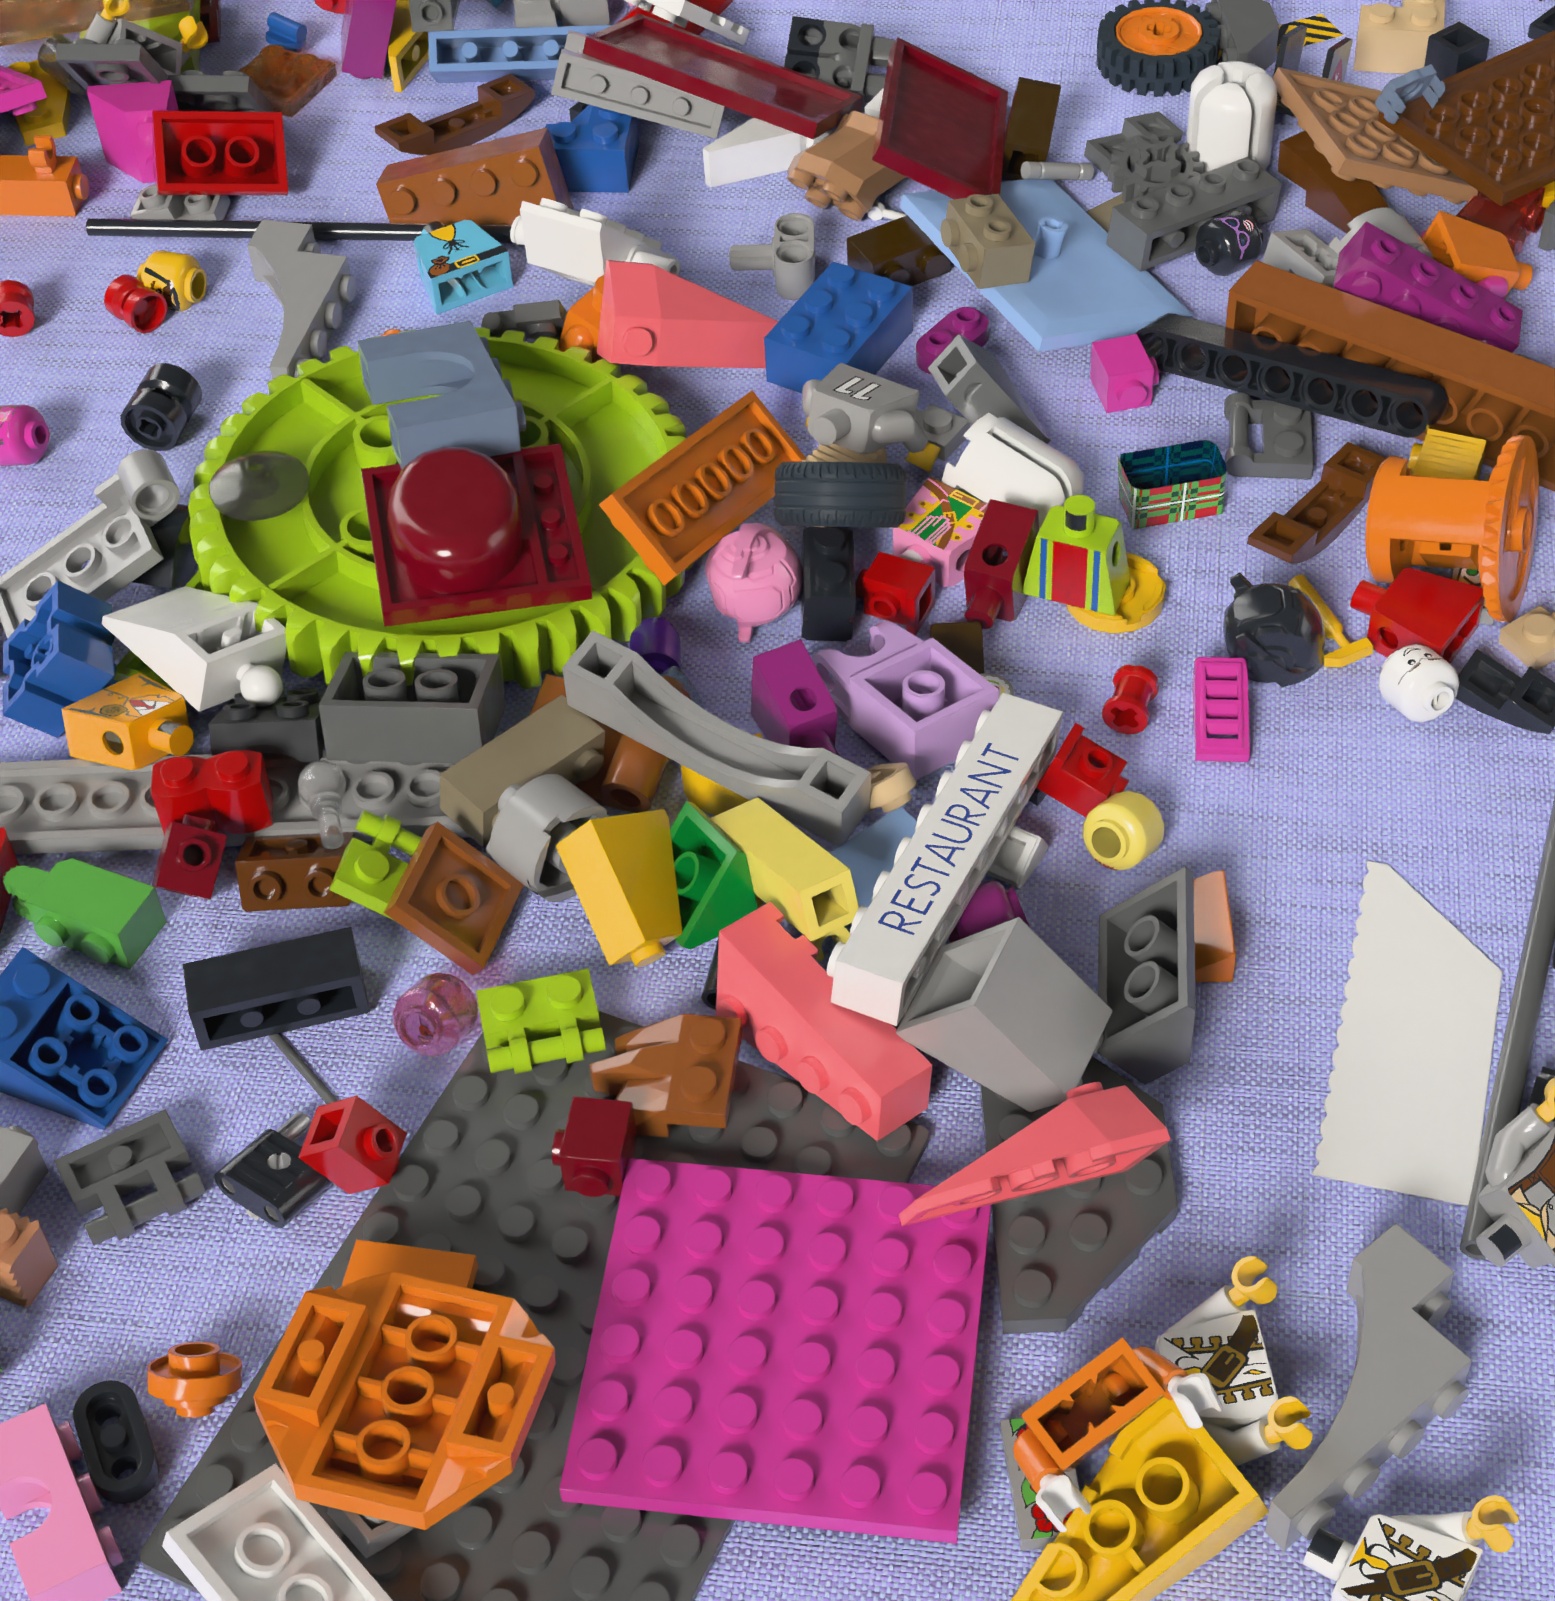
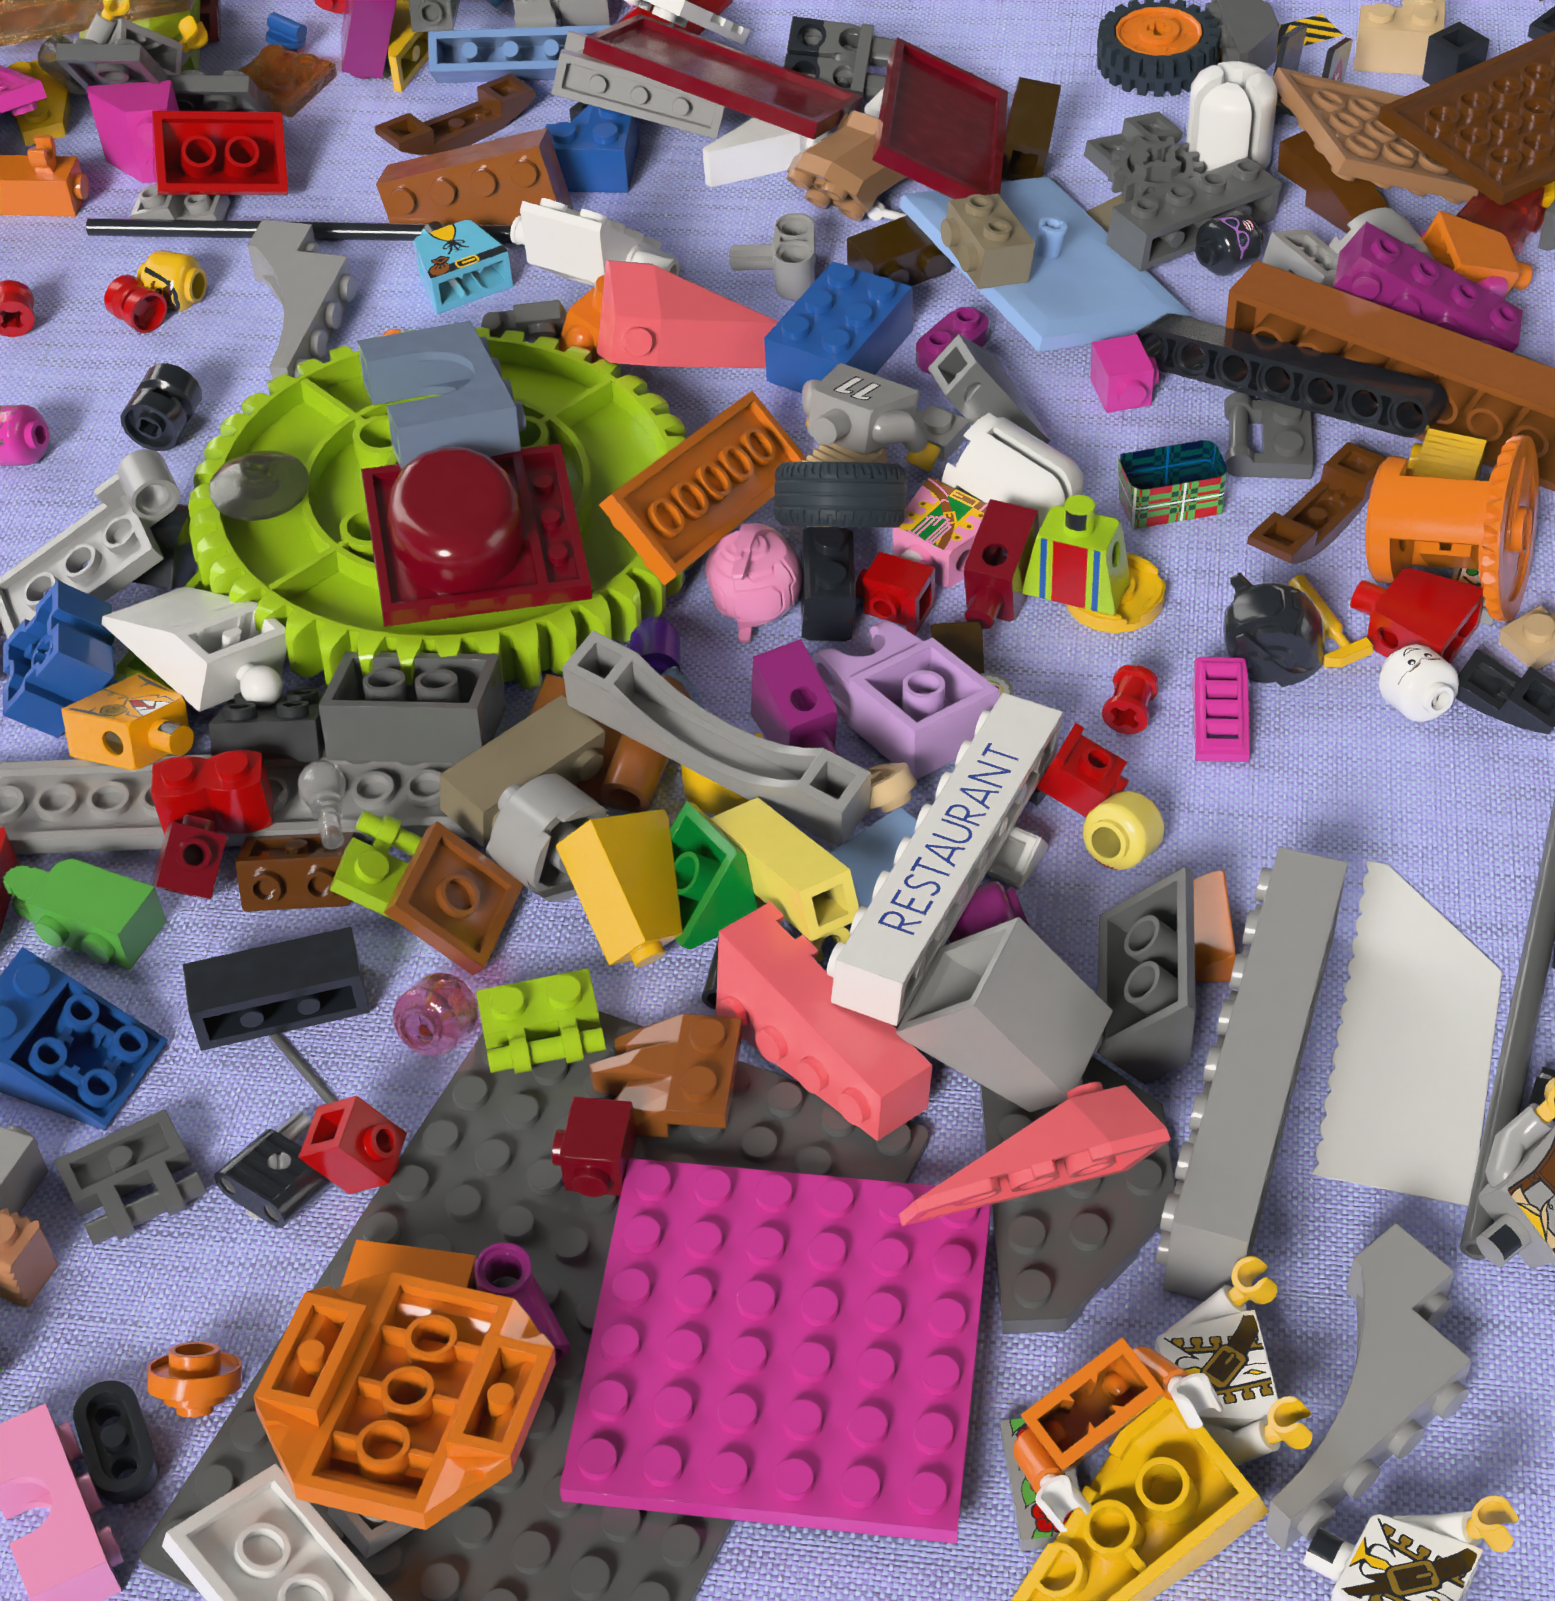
light grey wheel [1021,161,1094,180] -> none
sand blue piece [1375,64,1445,124] -> none
none -> magenta piece [474,1242,571,1366]
none -> light grey brick [1156,847,1348,1301]

